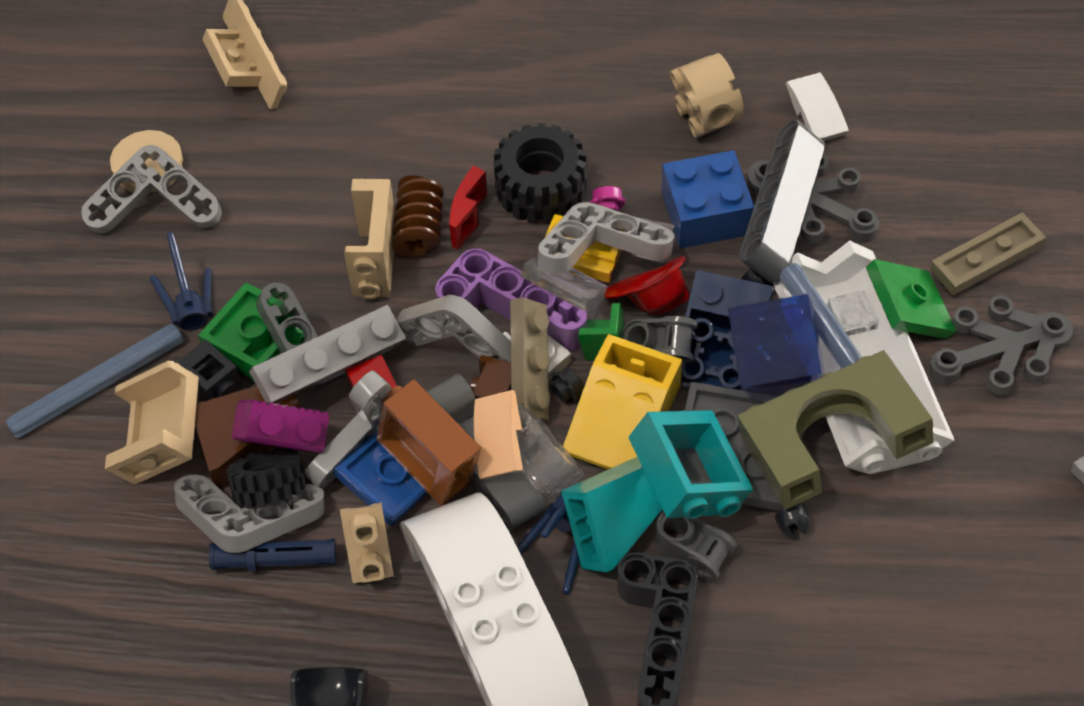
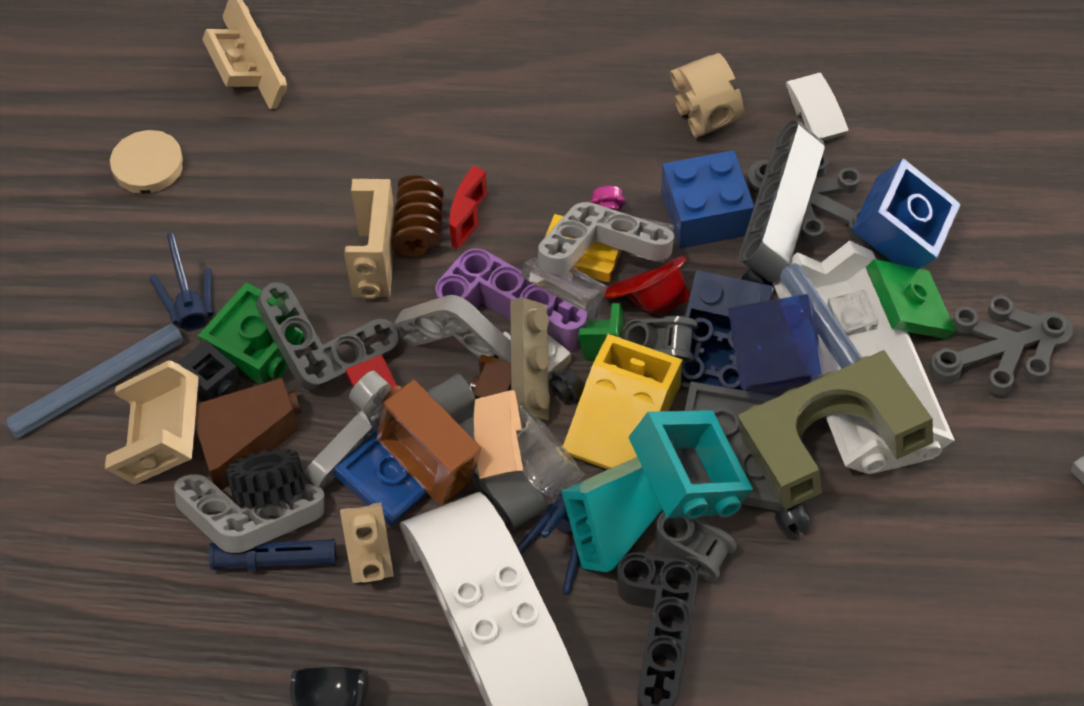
light grey beam [81,145,222,234] -> none
magenta brick [232,400,329,453] -> none
light grey plate [249,305,406,404] -> none
black tyre [493,123,587,223] -> none
dark tan plate [930,212,1047,296] -> none
none -> blue brick [852,159,960,269]

